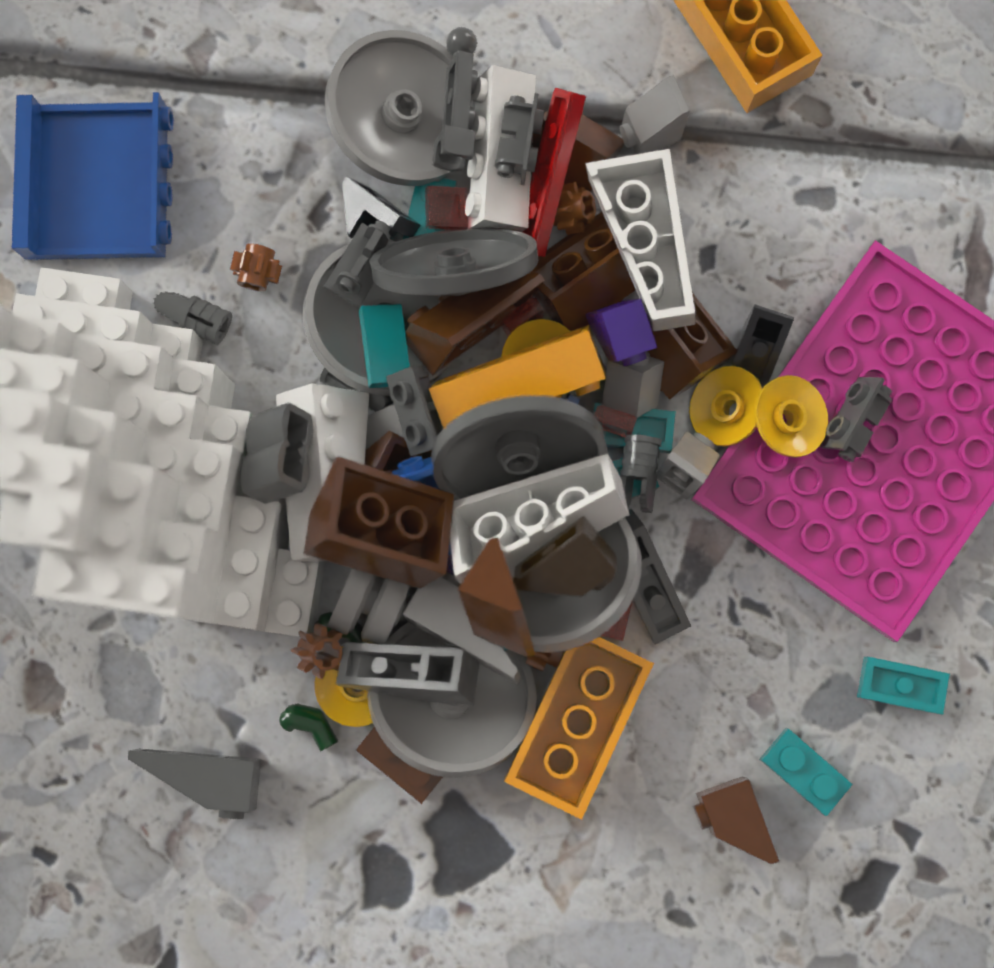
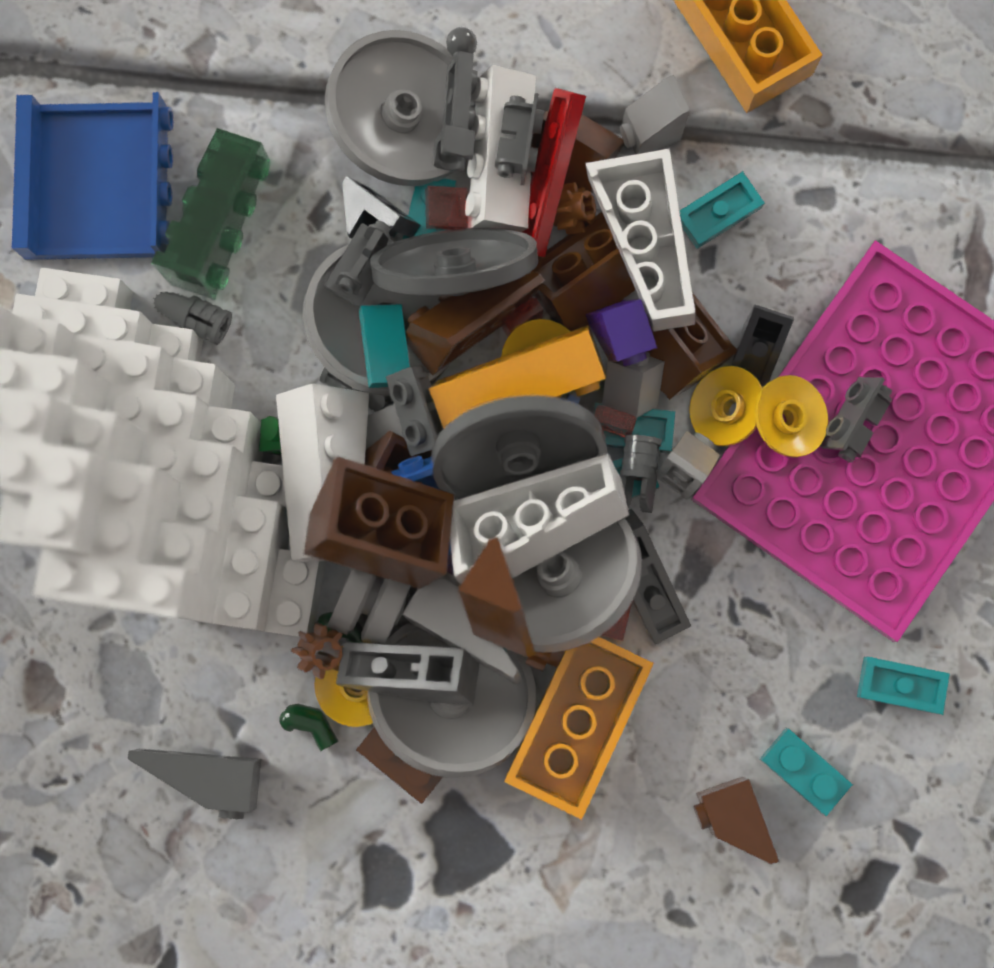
dark orange gear [230,243,282,292] -> none
dark grey brick [241,402,313,504] -> none
dark brown slope [513,516,617,597] -> none
none -> clear green wedge [151,128,270,300]
none -> teal plate [679,171,765,249]

